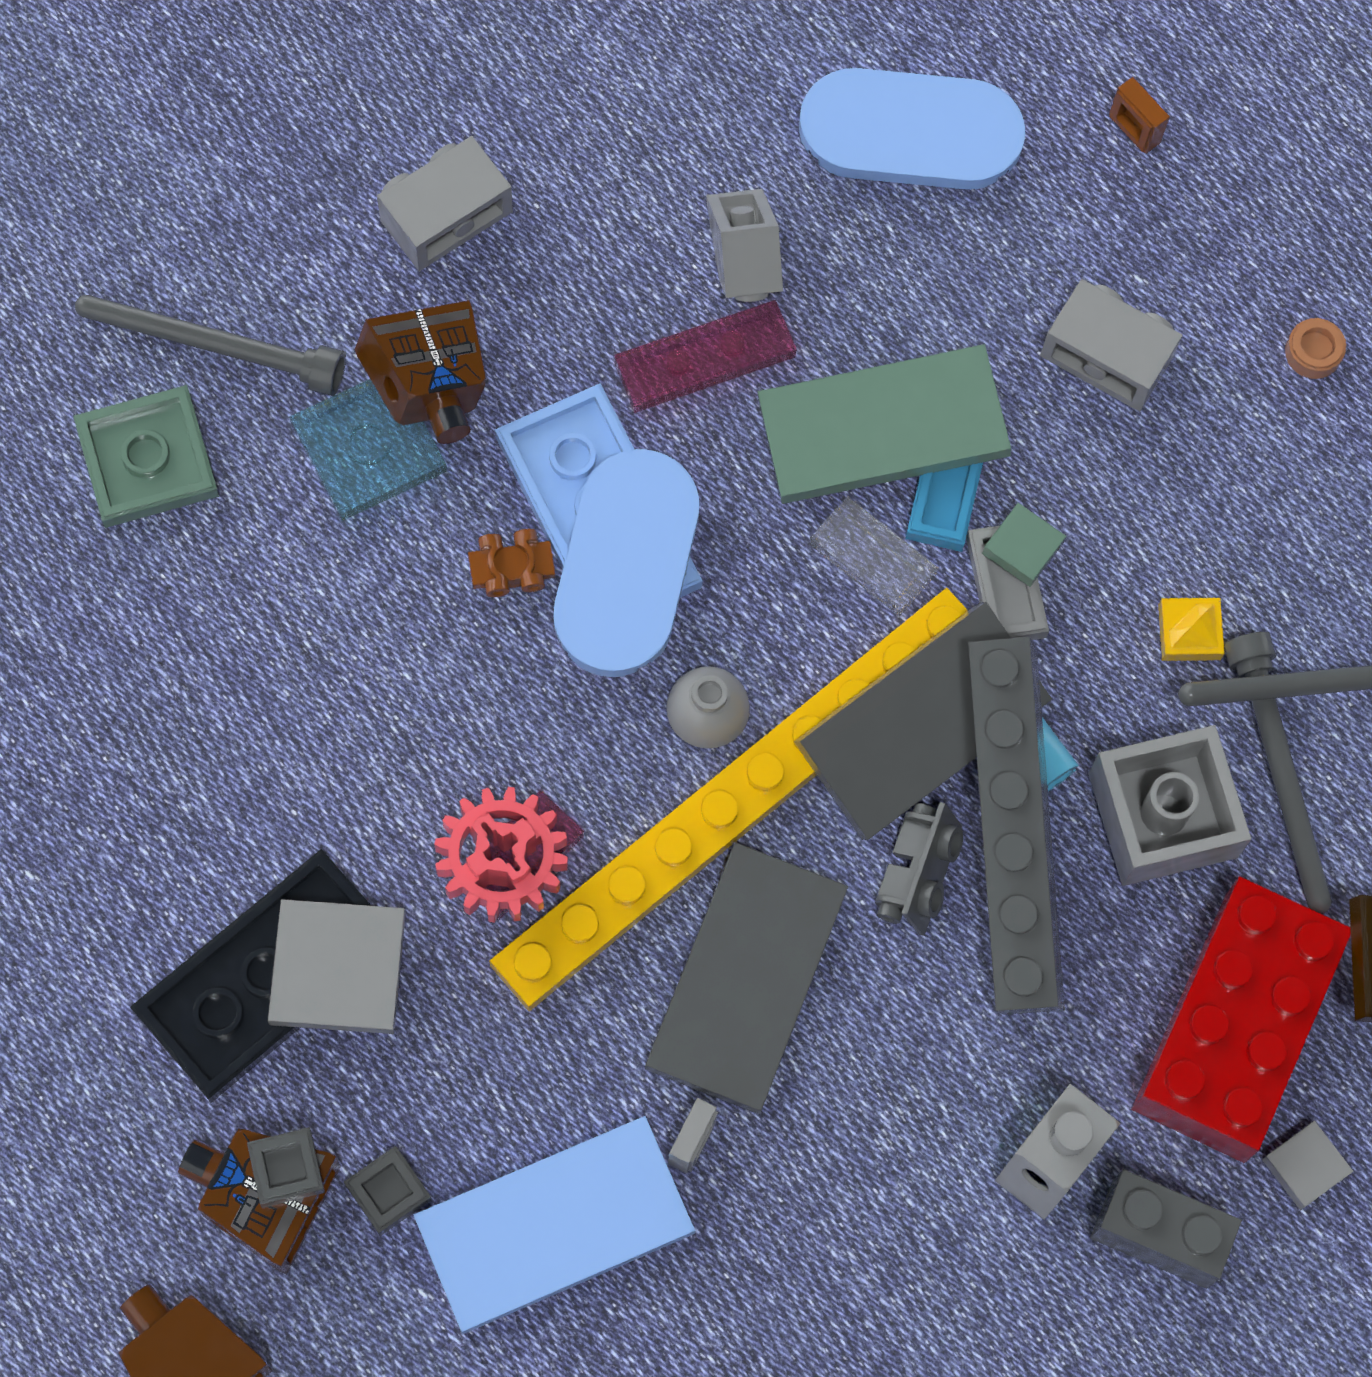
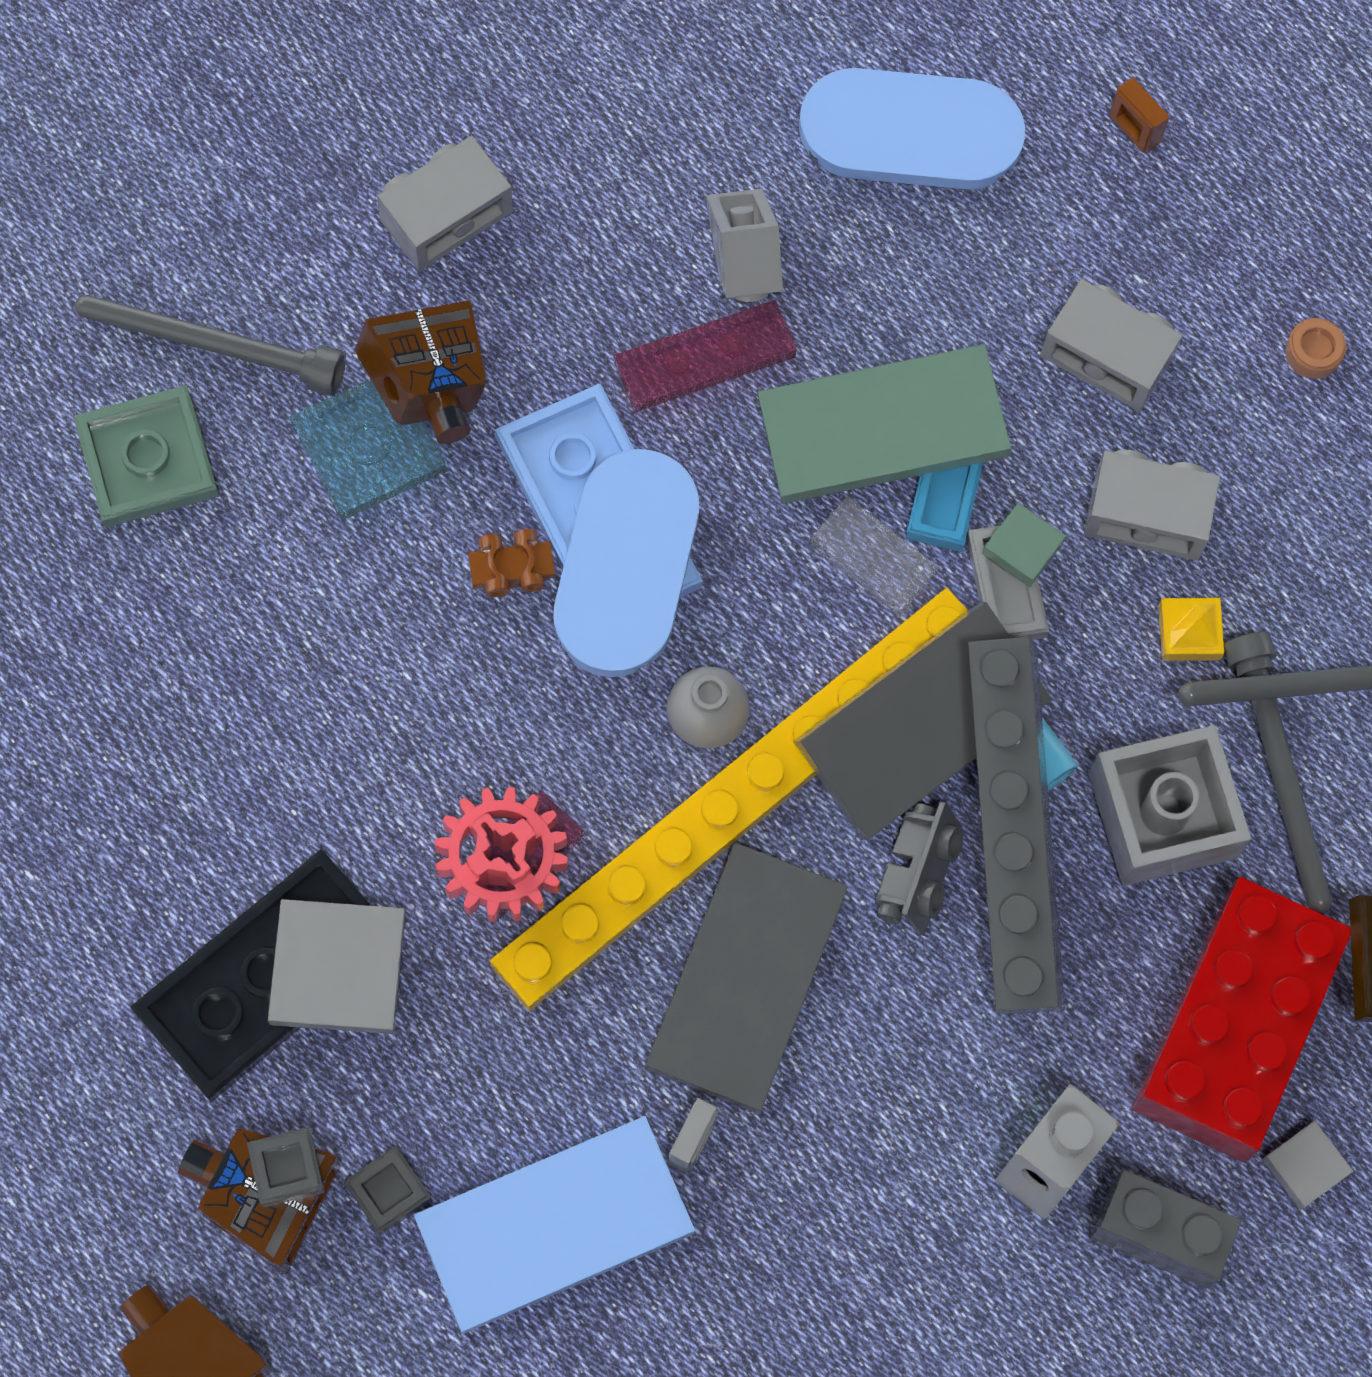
none -> light grey brick [1083,450,1220,561]

